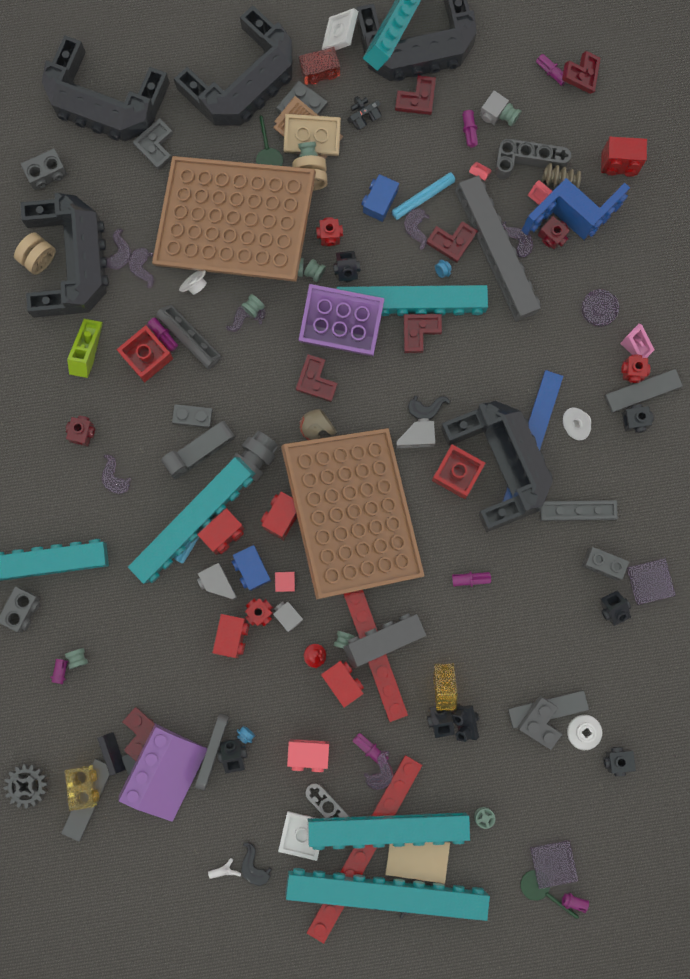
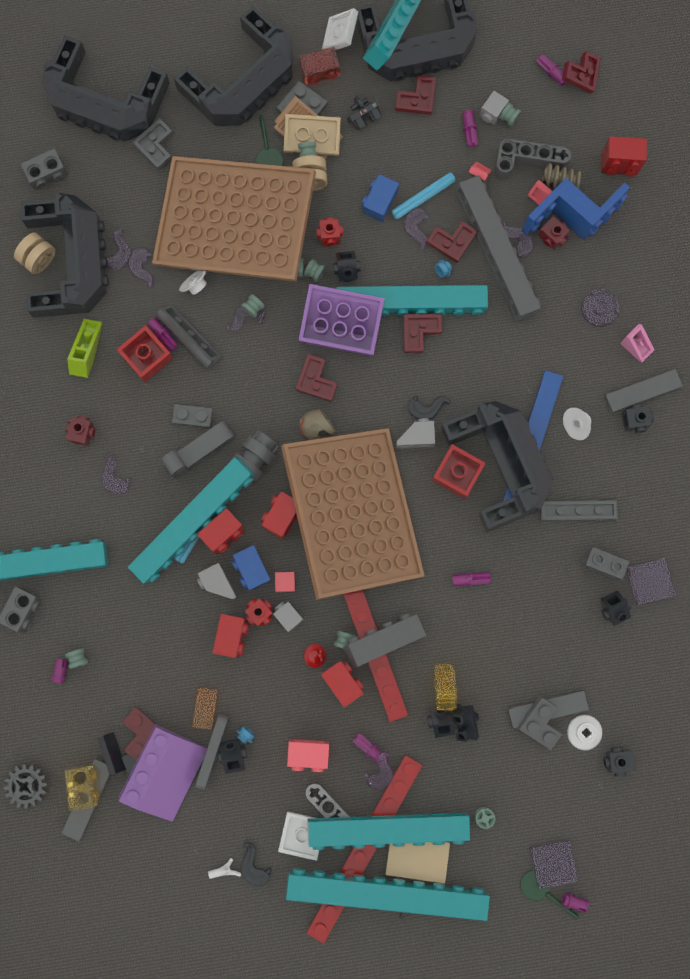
red brick [621,354,651,383] -> none
none -> clear orange tile [192,687,218,730]

